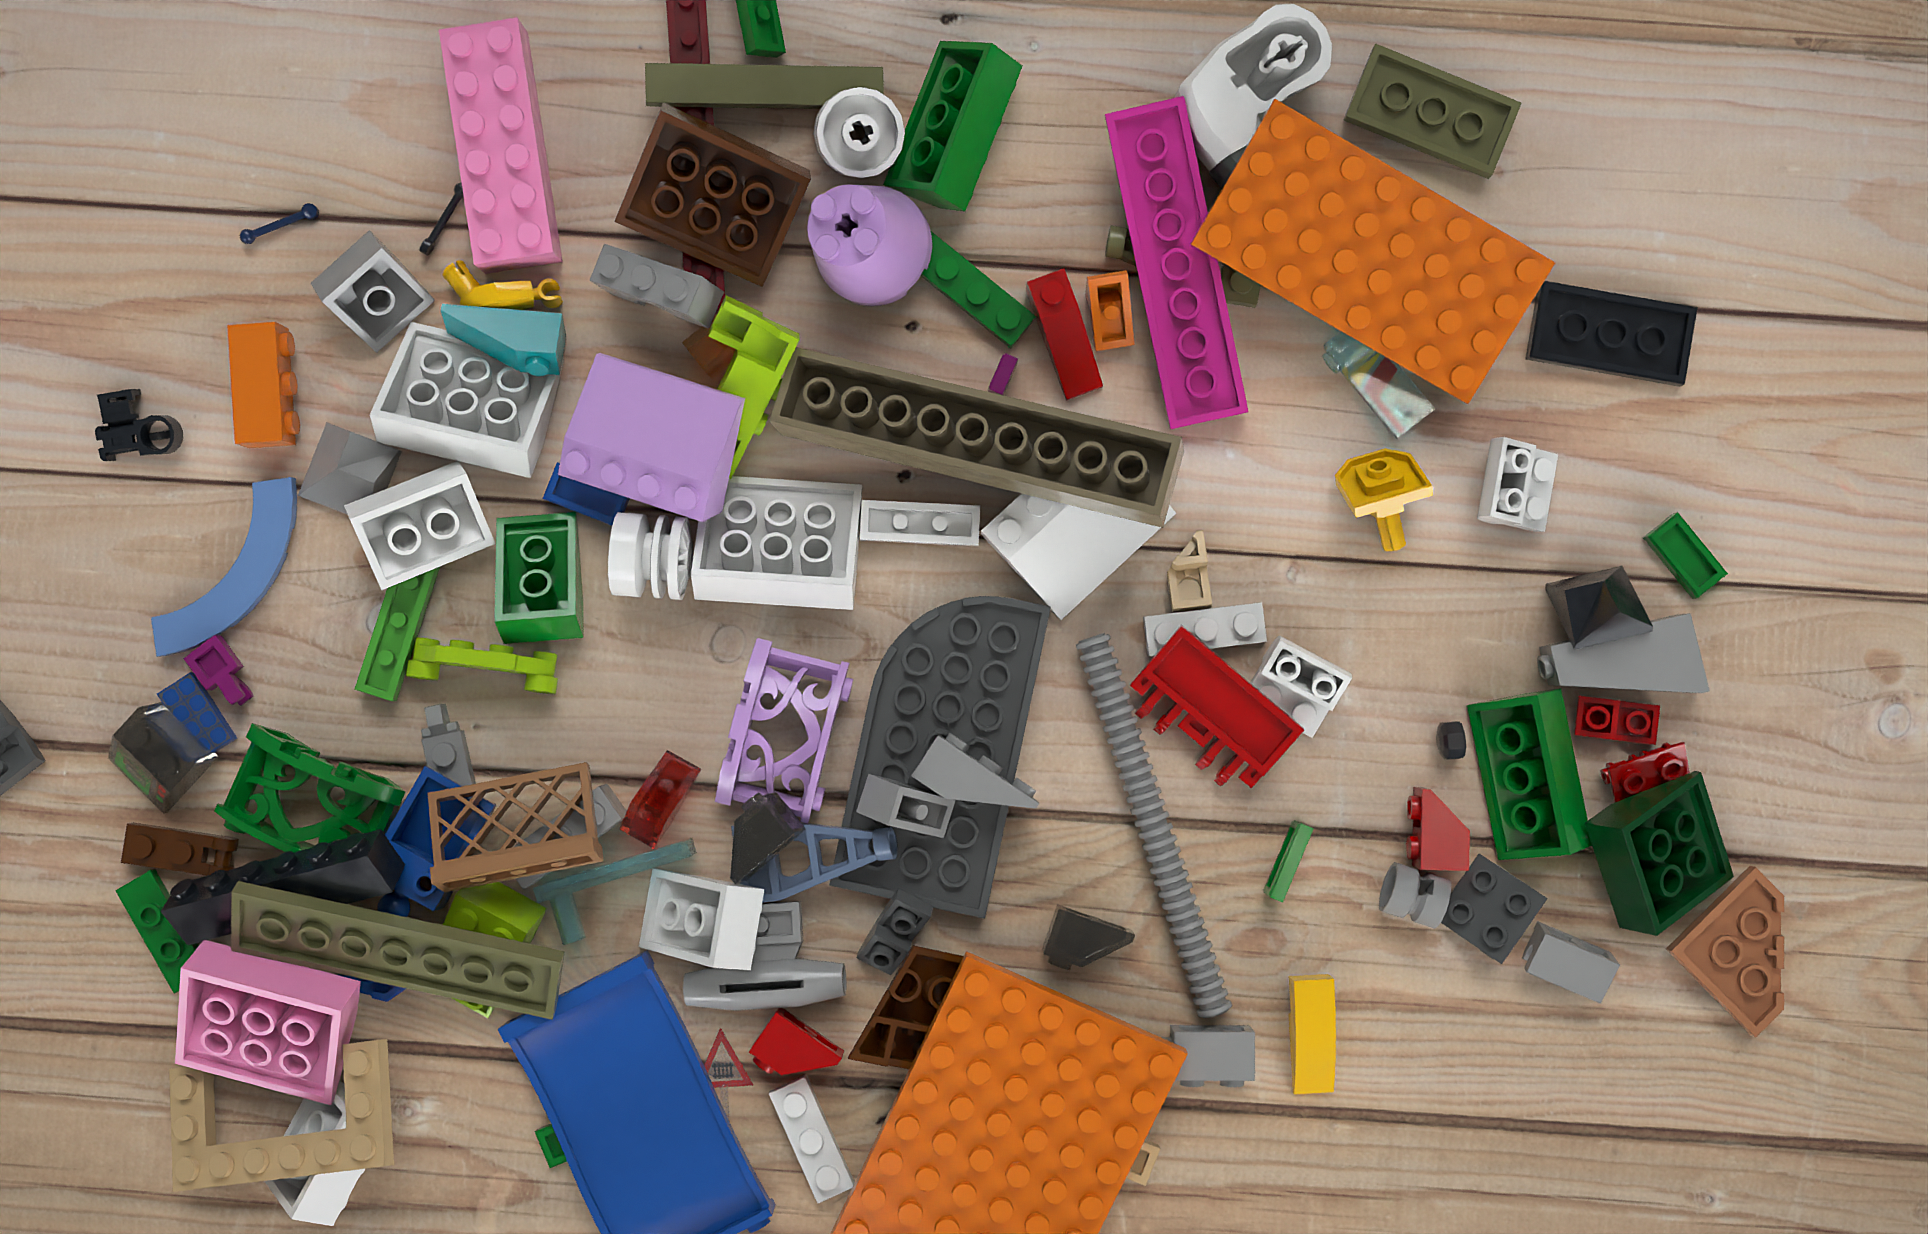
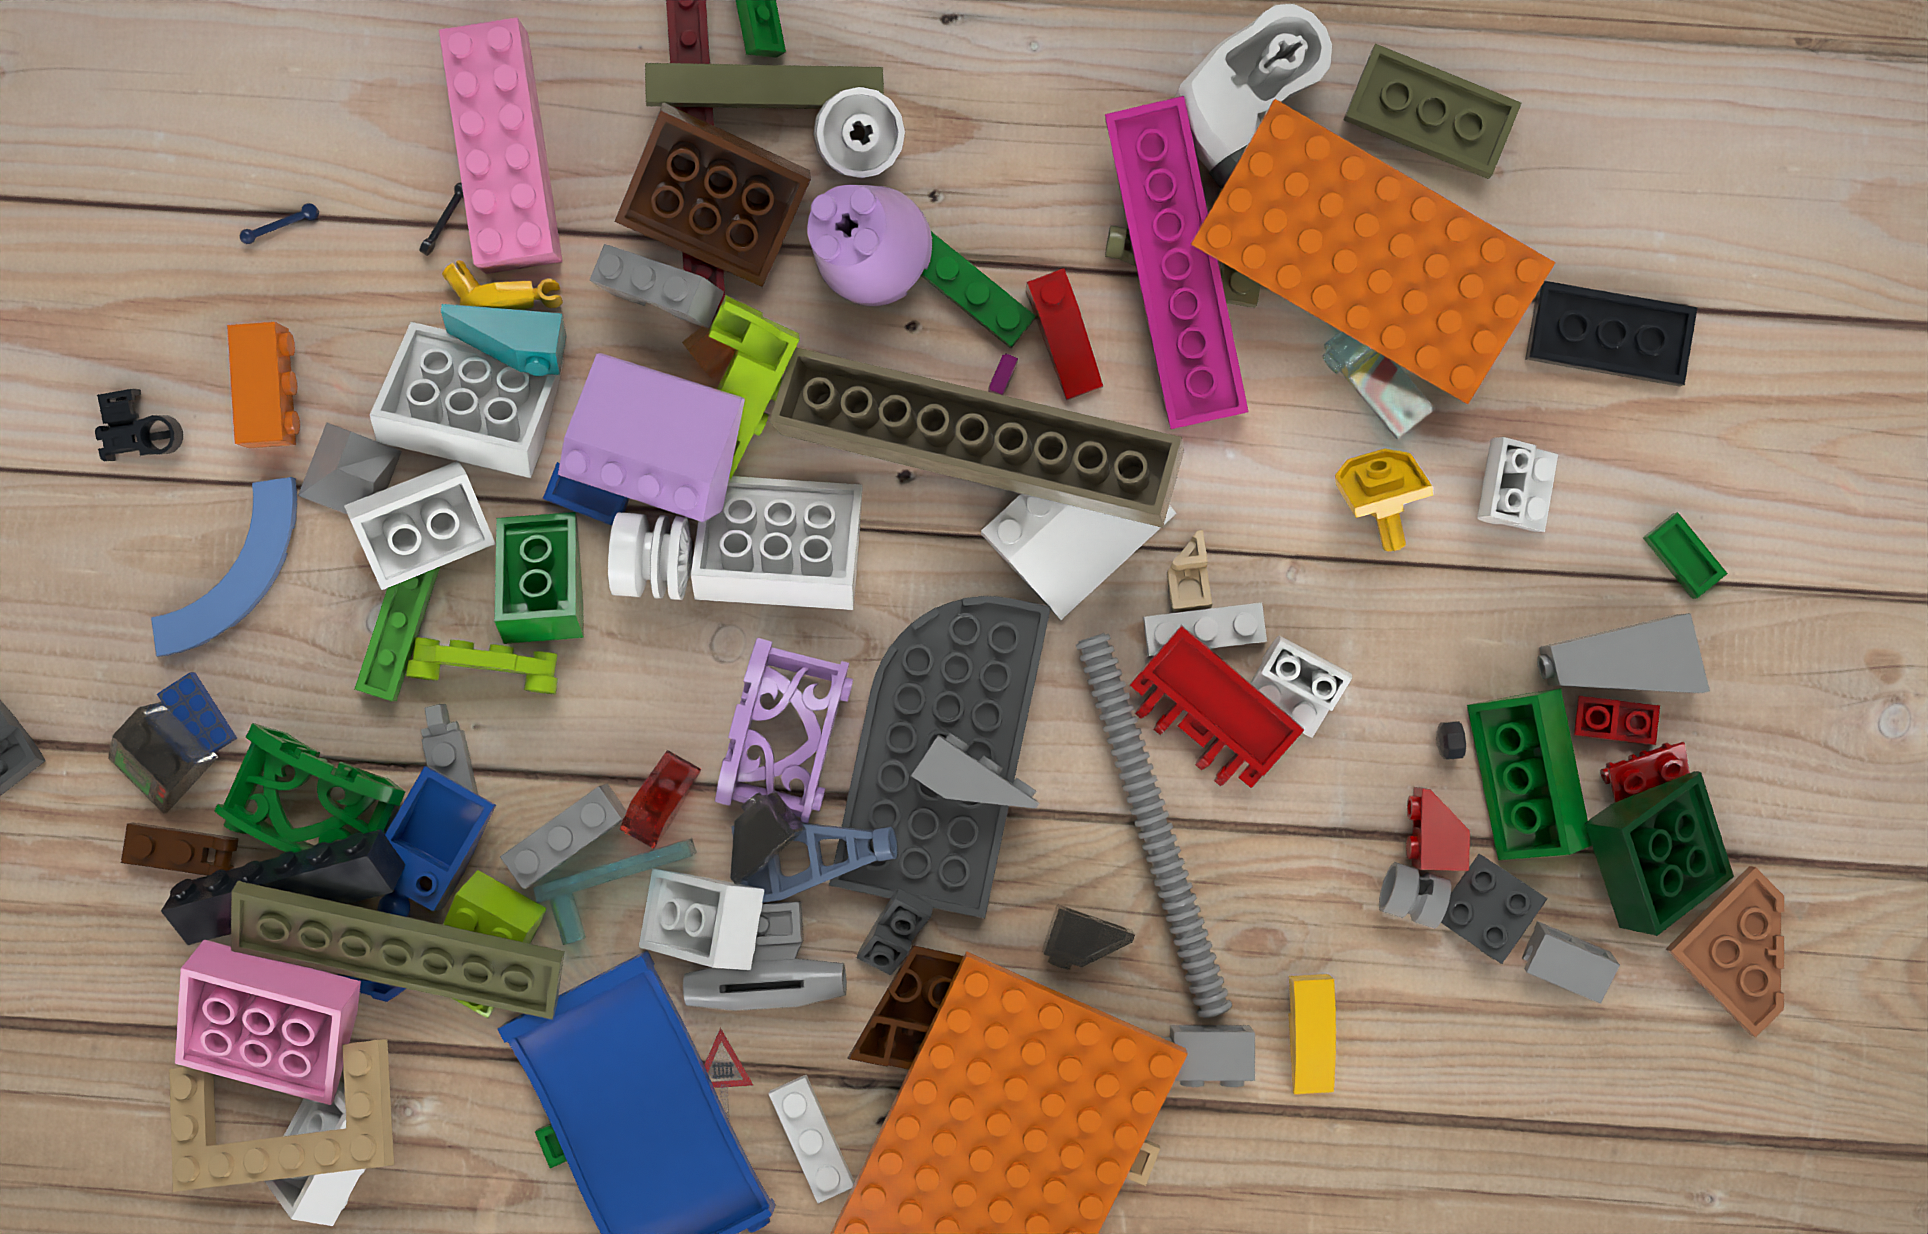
green plate [115,869,199,994] -> none
magenta plate [183,635,254,706] -> none
light grey slope [311,230,435,353] -> none
medium nougat fence [428,762,604,892] -> none
red slope [749,1008,844,1075] -> none
light grey slope [856,774,956,838] -> none
white plate [860,500,980,546] -> none
green slope [883,41,1023,212] -> none
orange slope [1085,270,1135,351] -> none
green tile [1263,820,1314,903] -> none
black slope [1545,566,1653,650] -> none

